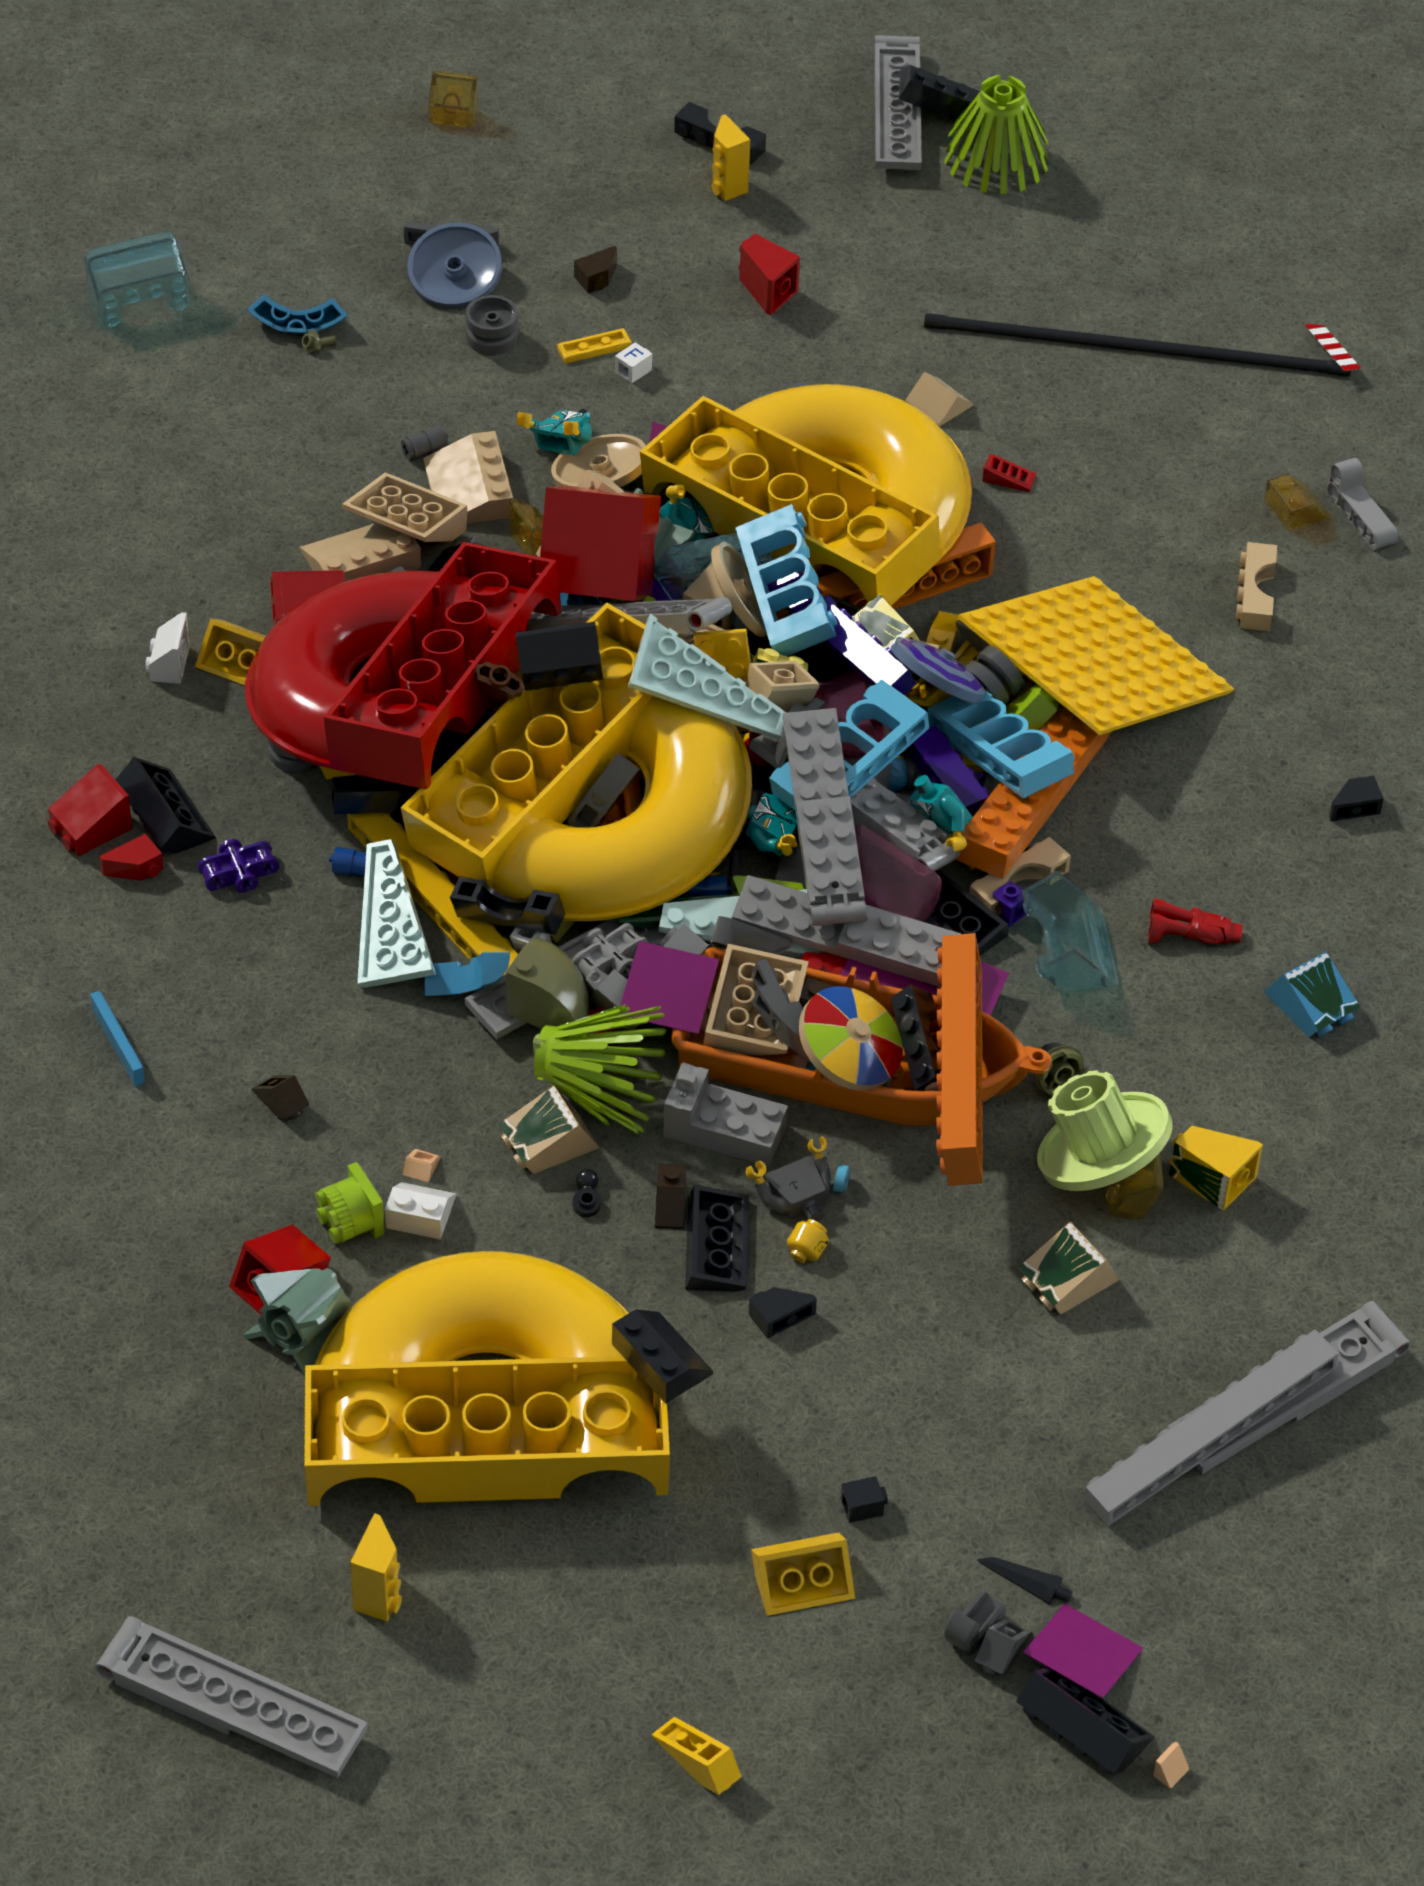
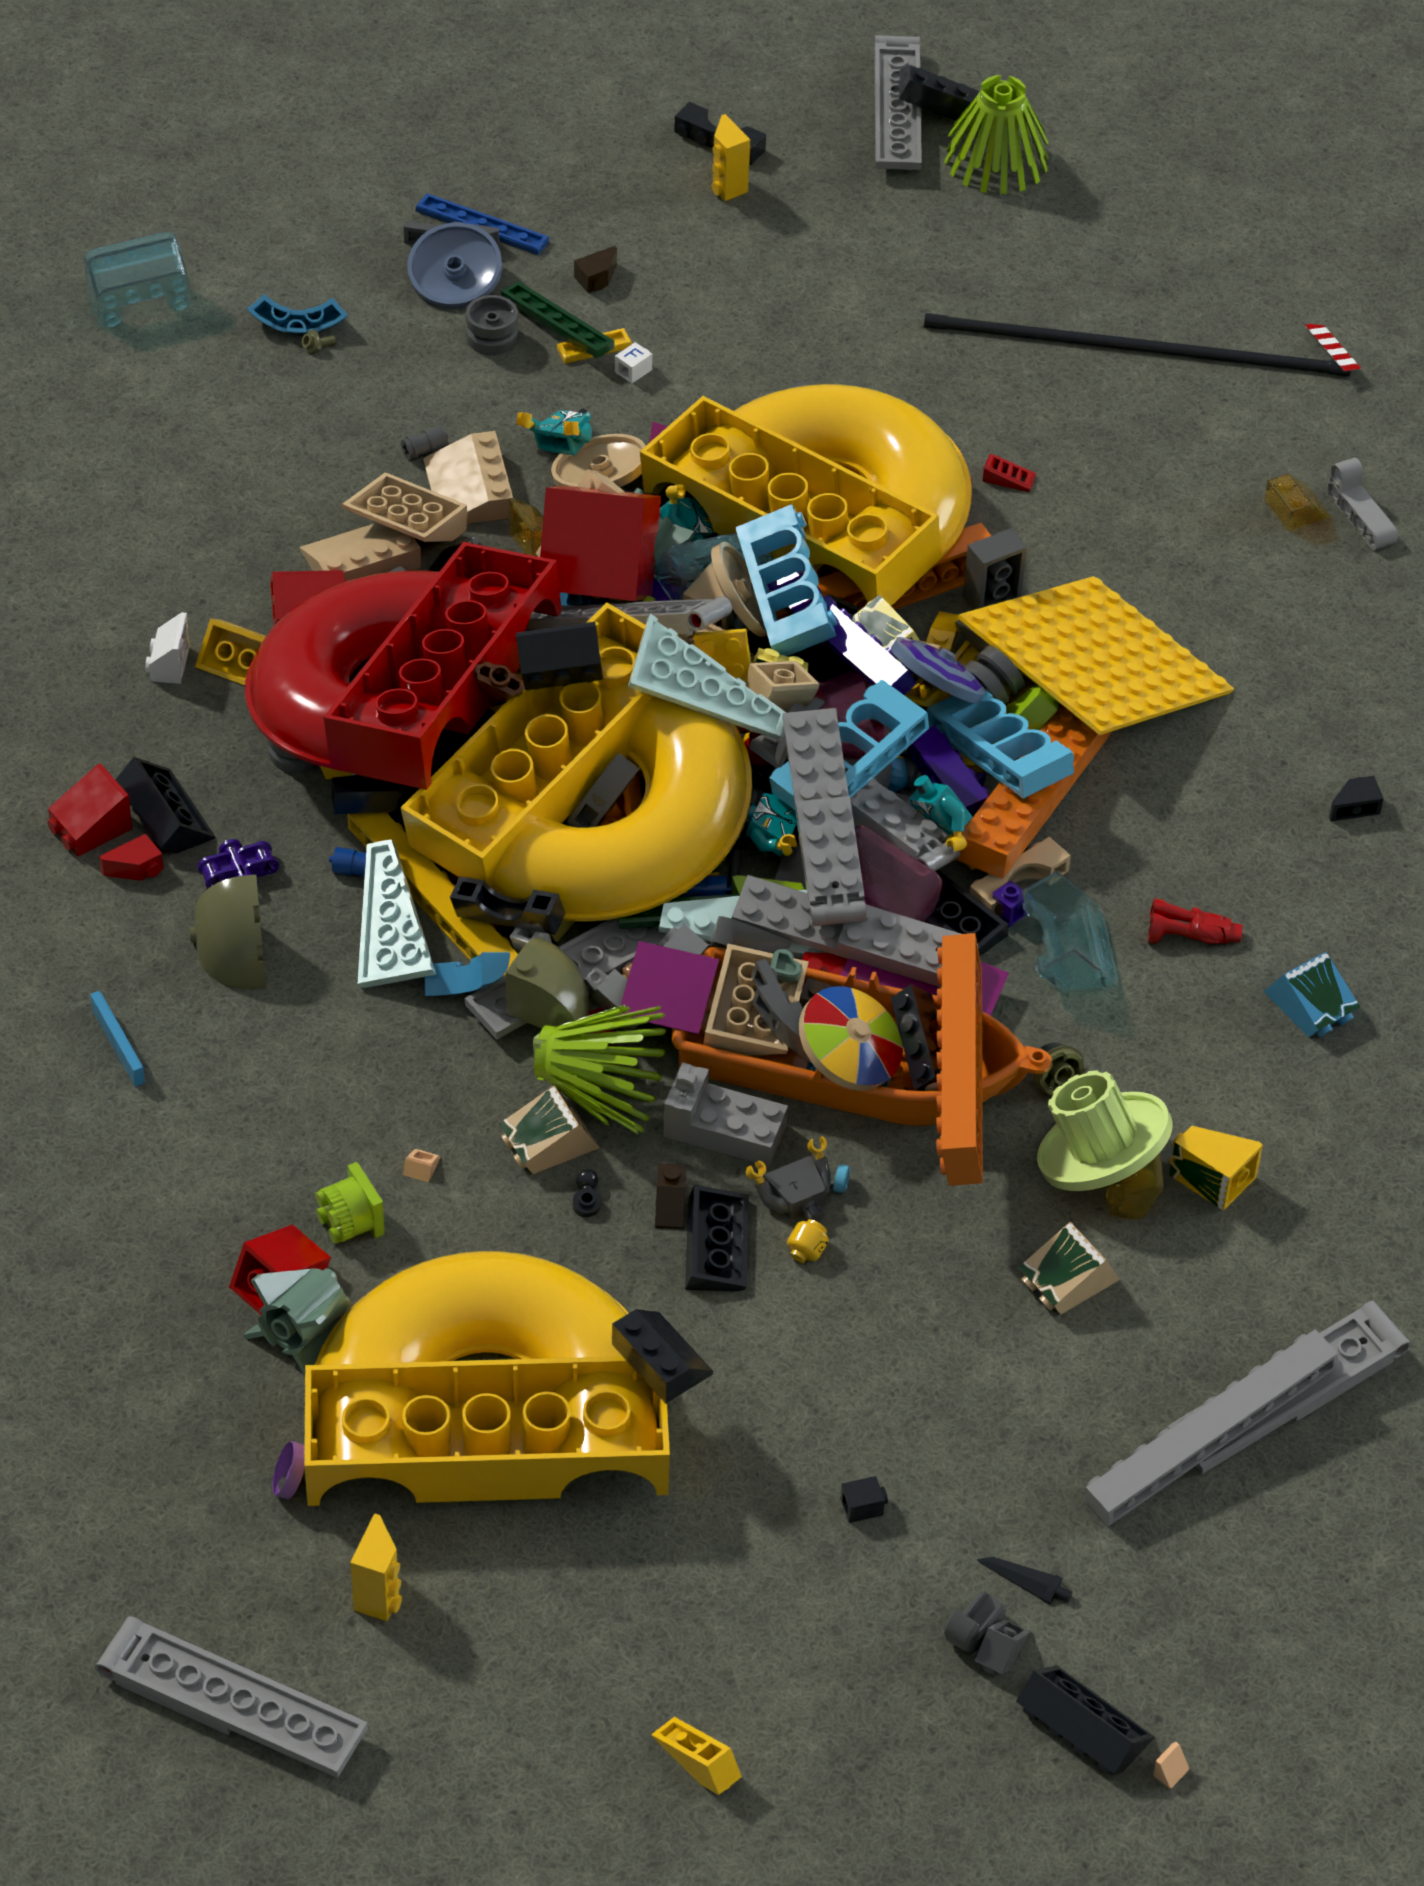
dark brown slope [251,1075,310,1120] -> none
white slope [385,1182,456,1240] -> none
clear yellow slope [428,70,479,128] -> none
light grey axle [572,923,649,978] -> none
red slope [739,233,800,315] -> none
black slope [749,1287,817,1339] -> none
yellow slope [751,1532,855,1616] -> none
tan slope [905,372,973,427] -> none
magenta piece [1023,1604,1143,1699] -> none
tan arch [1235,542,1277,631] -> none
none -> olive brick [190,875,266,989]
none -> medium lavender piece [272,1441,305,1499]
none -> blue tile [416,193,549,255]
none -> dark green plate [501,281,615,358]
none -> sand green tile [770,949,802,983]
none -> dark grey brick [963,528,1027,610]

